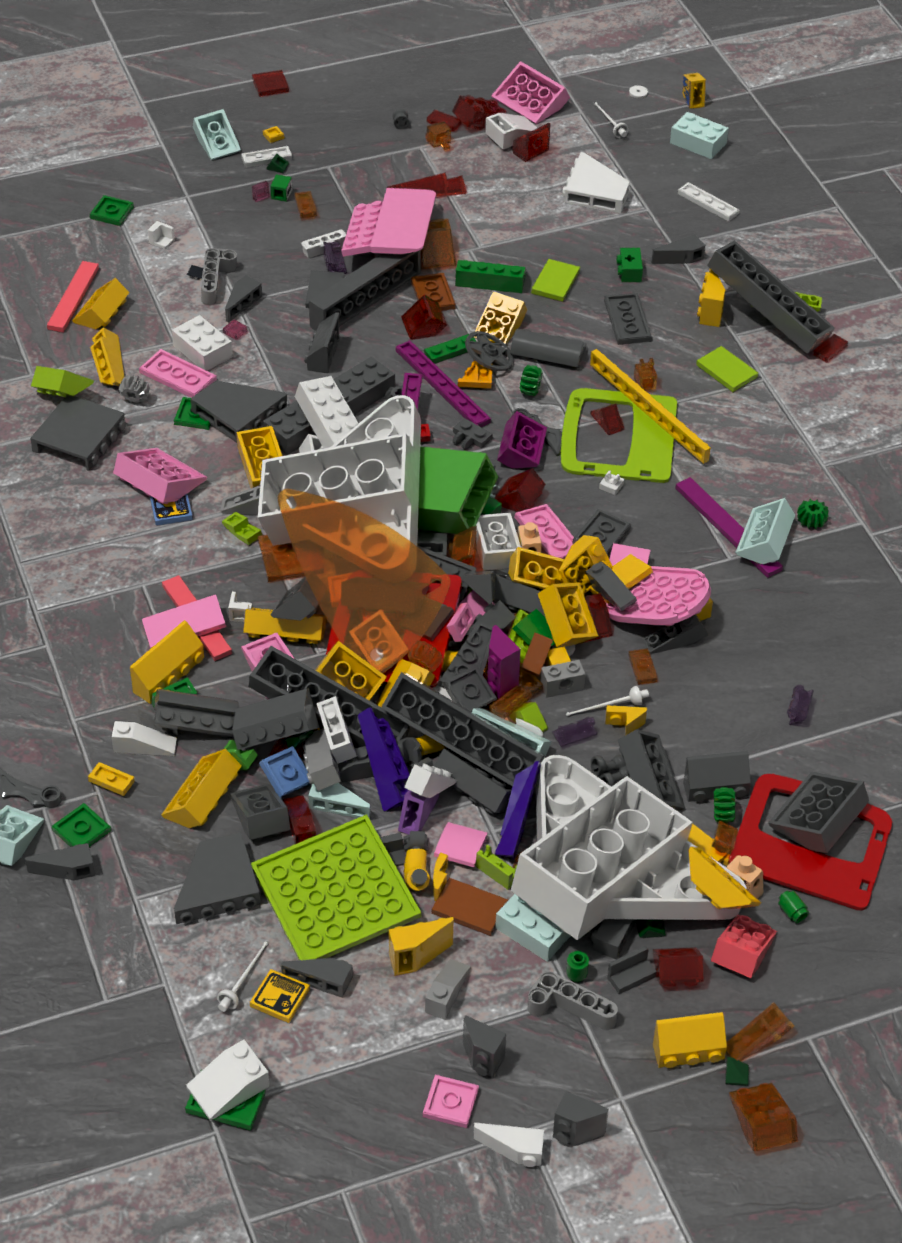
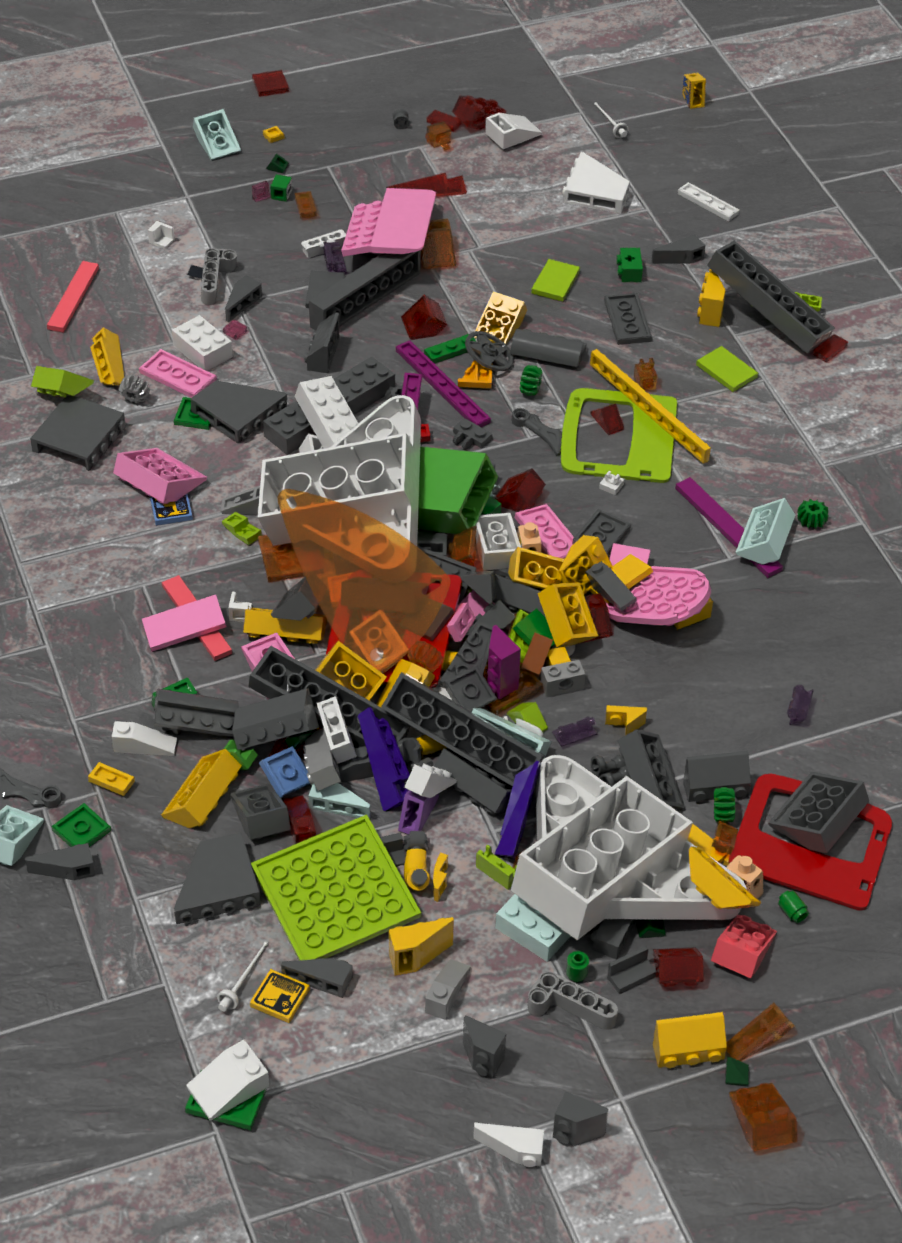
yellow slope [72,278,130,330] -> none
green tile [90,195,134,226] -> none
yellow slope [130,620,204,704] -> none
yellow slope [237,426,282,488] -> none
white tile [242,146,292,168] -> none
dark orange tile [411,272,456,314] -> none
bright pink tile [423,1075,479,1128] -> none
dark orange tile [431,877,508,936] -> none
bright pink slope [434,822,488,867] -> none
green slope [455,260,527,293] -> none
clear orange plate [489,685,532,719] -> none
bright pink slope [491,61,570,124] -> none
magenta slope [497,411,547,469] -> none
clear red slope [513,123,551,162] -> none
white sword [566,686,649,716] -> none
clear orange plate [628,649,658,685] -> none
white wheel [629,85,648,99] -> none
dark grey slope [643,614,708,654] -> none
light aqua brick [670,112,729,159] -> none

